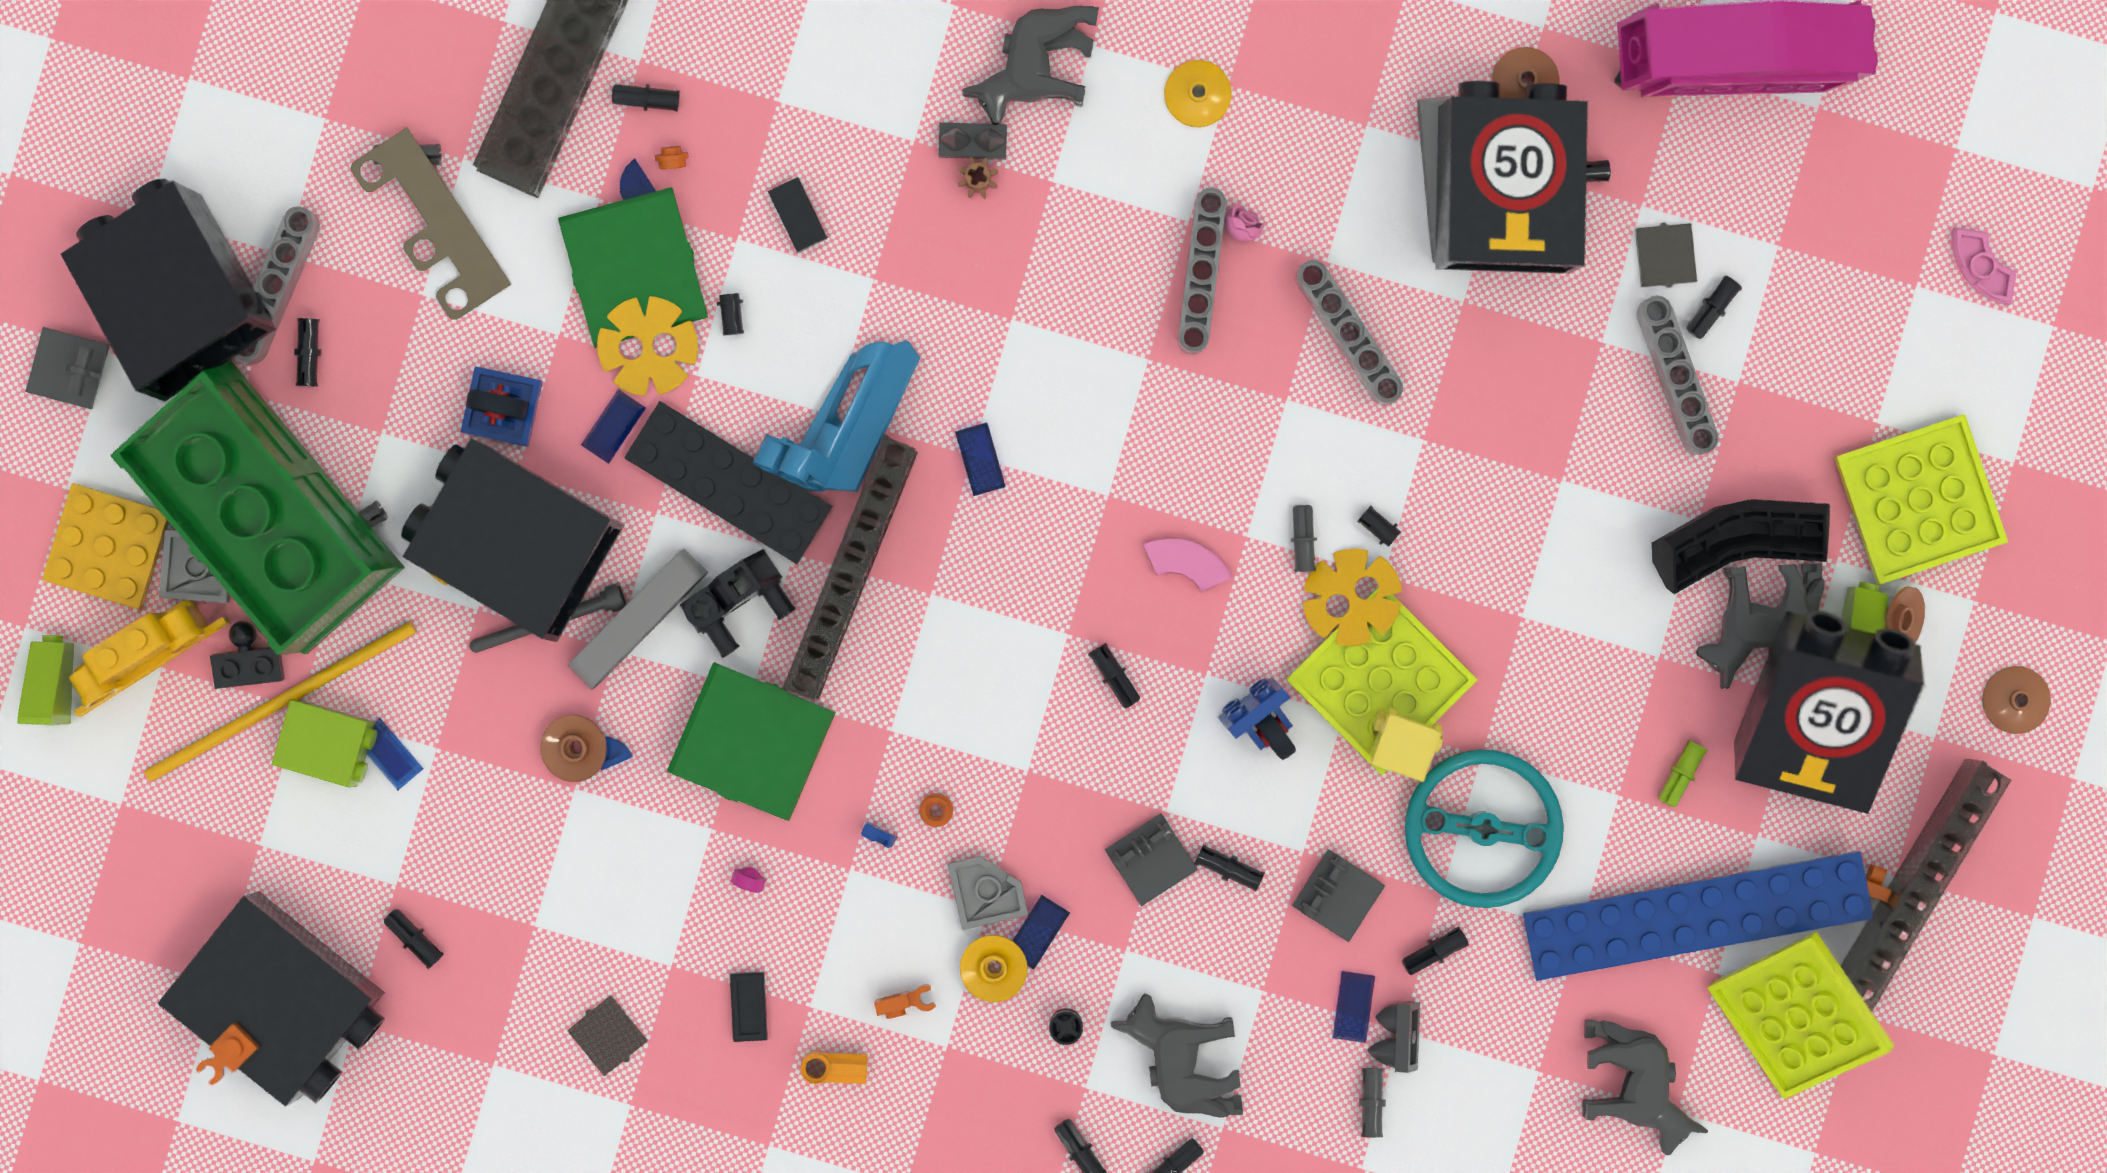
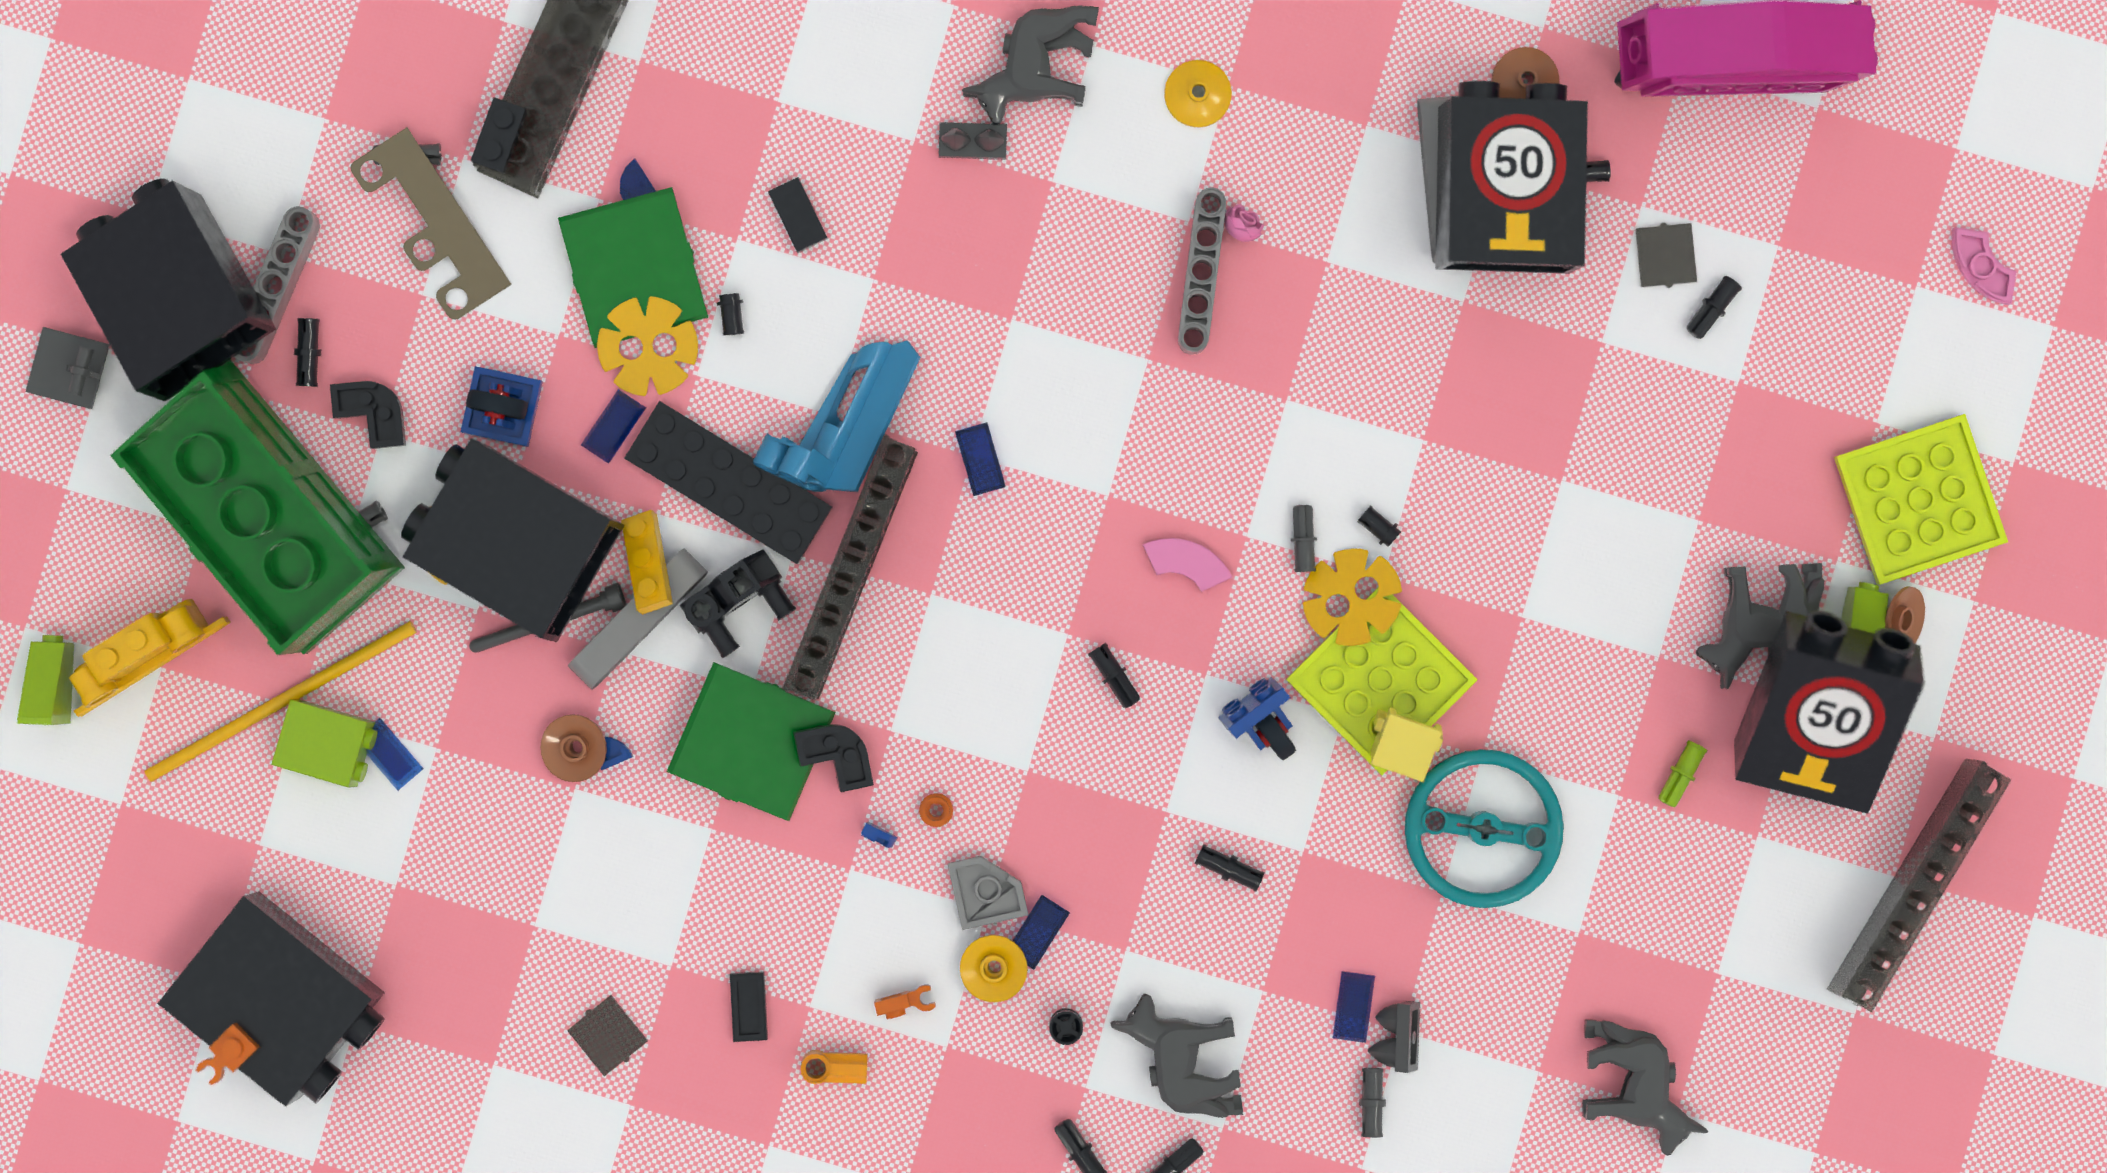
yellow plate [42,483,169,610] -> none
light grey plate [159,530,230,603] -> none
black plate [210,621,285,689] -> none
black axle [384,909,444,969] -> none
black axle [611,84,680,112] -> none
orange plate [655,146,689,169] -> none
dark pink tile [731,867,766,893] -> none
medium nougat gear [958,157,998,199] -> none
dark grey hinge [1105,813,1198,907] -> none
dark grey hinge [1292,849,1385,942] -> none
light grey beam [1296,260,1403,405] -> none
black axle [1402,927,1469,975] -> none
blue plate [1523,851,1874,981] -> none
light grey beam [1636,295,1719,456] -> none
black piece [1651,499,1830,594] -> none
neon yellow plate [1707,932,1895,1099] -> none
orange tile [1866,864,1892,903] -> none
nougat dish [1982,666,2051,734] -> none
none -> black plate [330,381,406,449]
none -> black plate [471,97,528,174]
none -> yellow plate [621,510,673,615]
none -> black plate [793,724,874,792]

